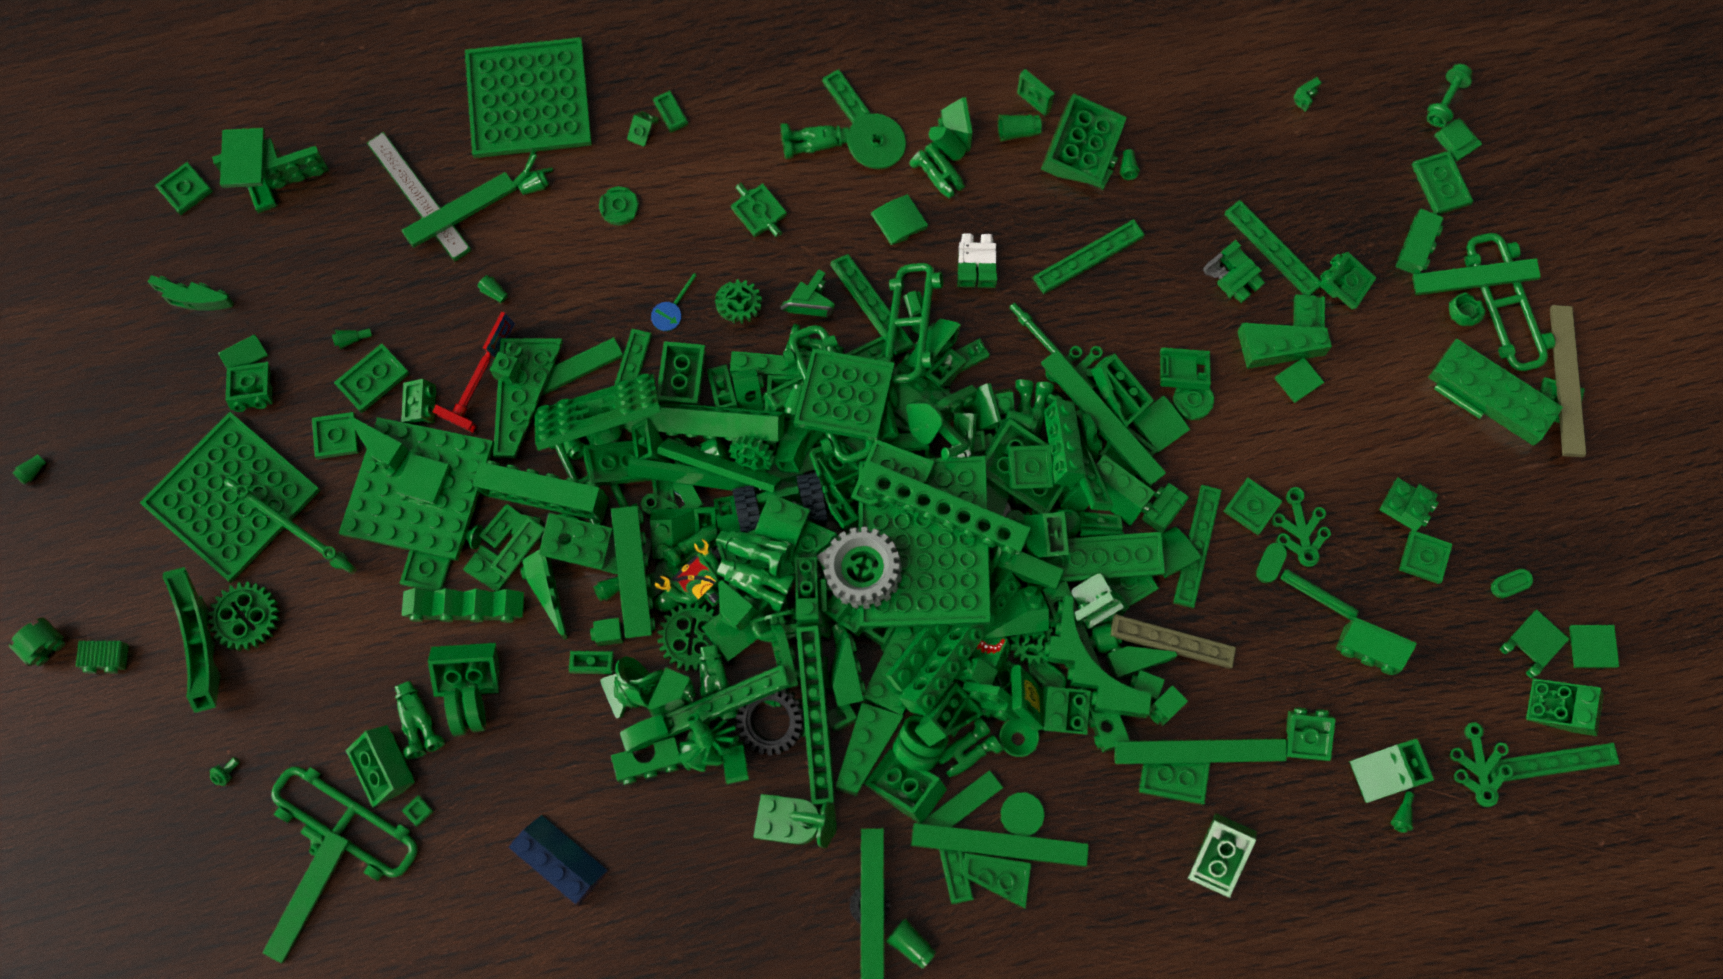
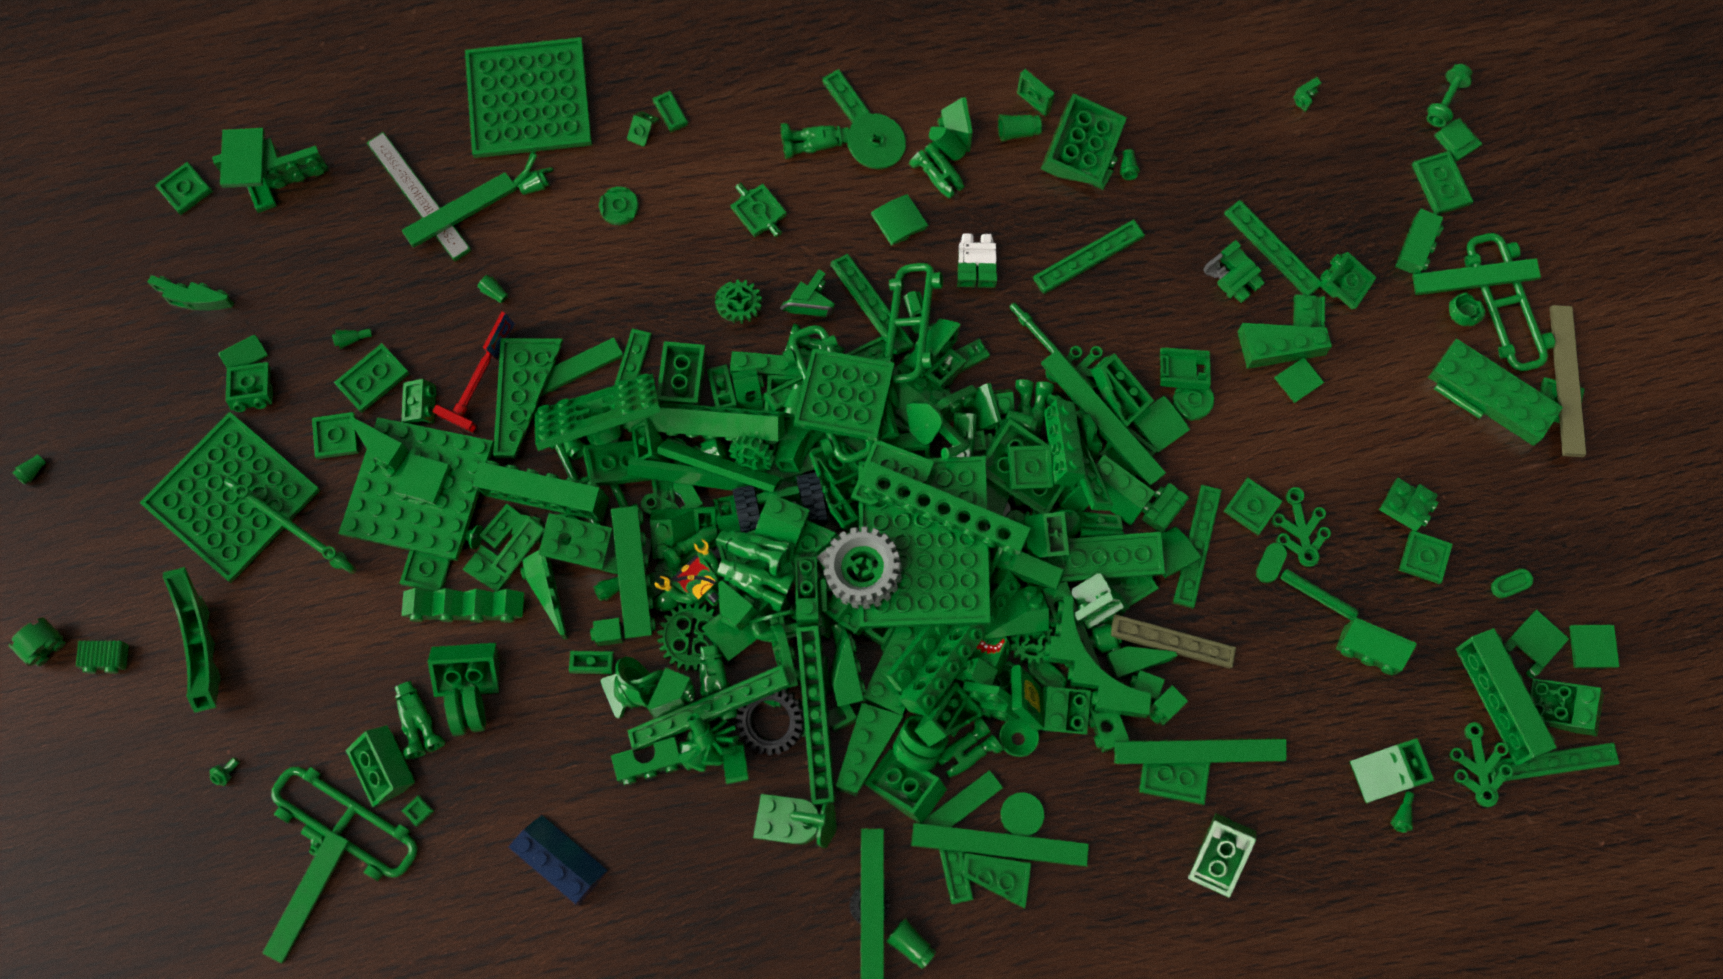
green gear [208,582,280,651] -> none
green brick [490,343,523,385] -> none
green slope [620,714,668,753] -> none
blue piece [651,273,697,331] -> none
green plate [1286,707,1336,761] -> none
none -> green brick [1456,628,1557,766]

